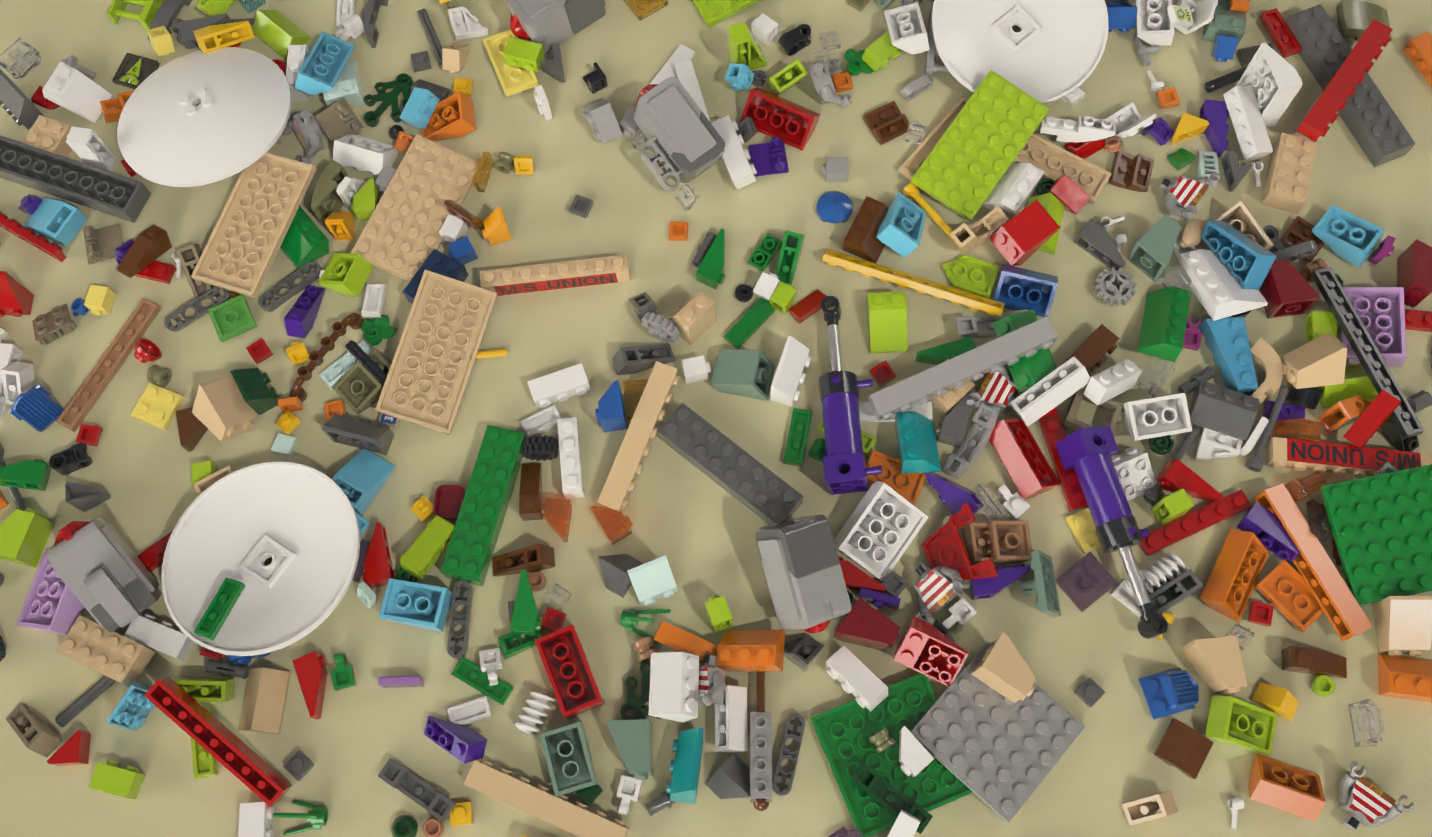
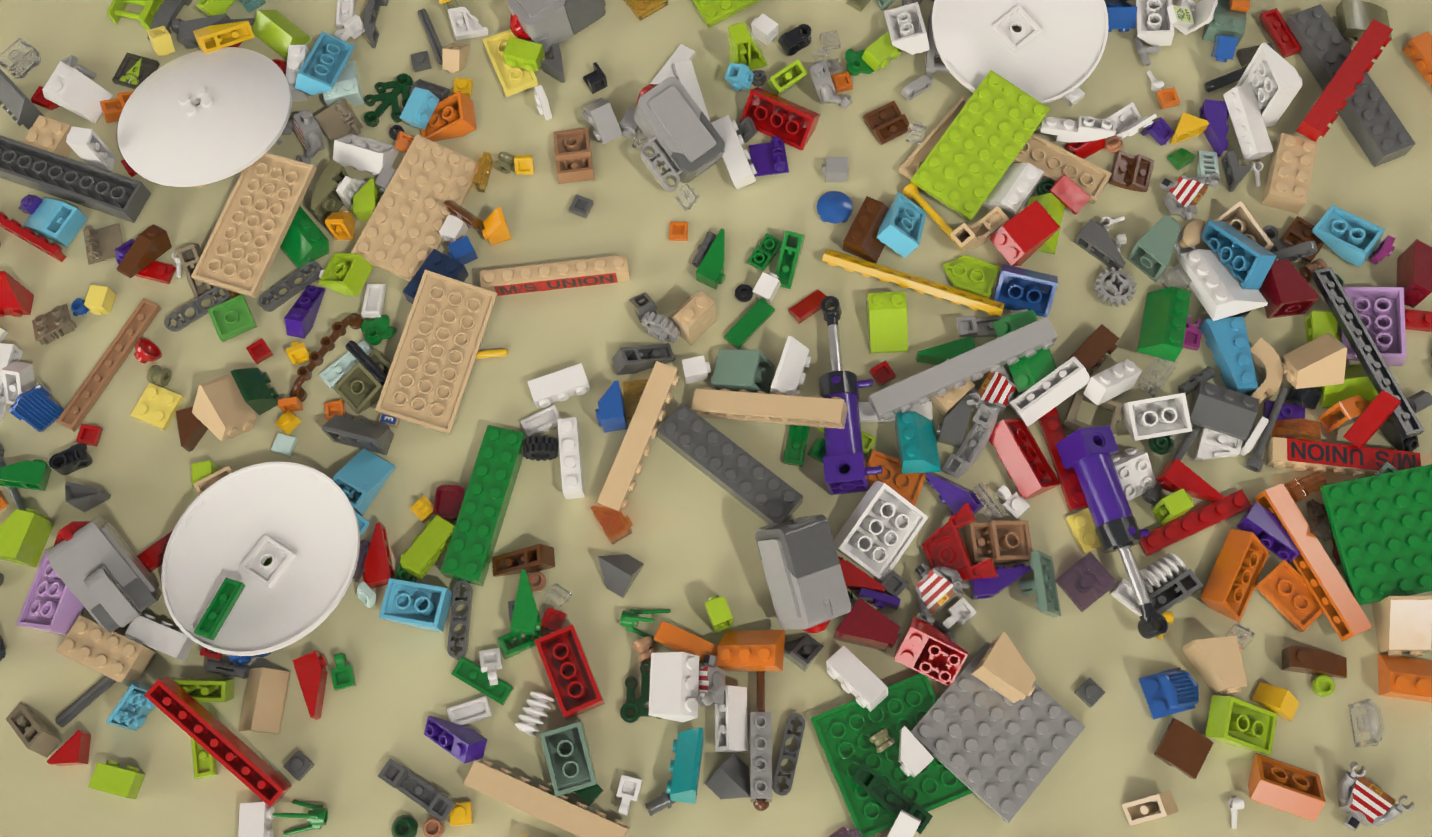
medium lavender tile [378,676,424,688] -> none
reddish brown slope [519,463,543,521] -> none
clear orange slope [542,498,572,543] -> none
sand green slope [607,719,653,780] -> none
light aqua slope [627,555,678,607] -> none
lime brick [769,282,797,315] -> none
red plate [1248,601,1274,627] -> none
none -> medium nougat slope [553,127,594,184]
none -> tan brick [691,387,848,429]

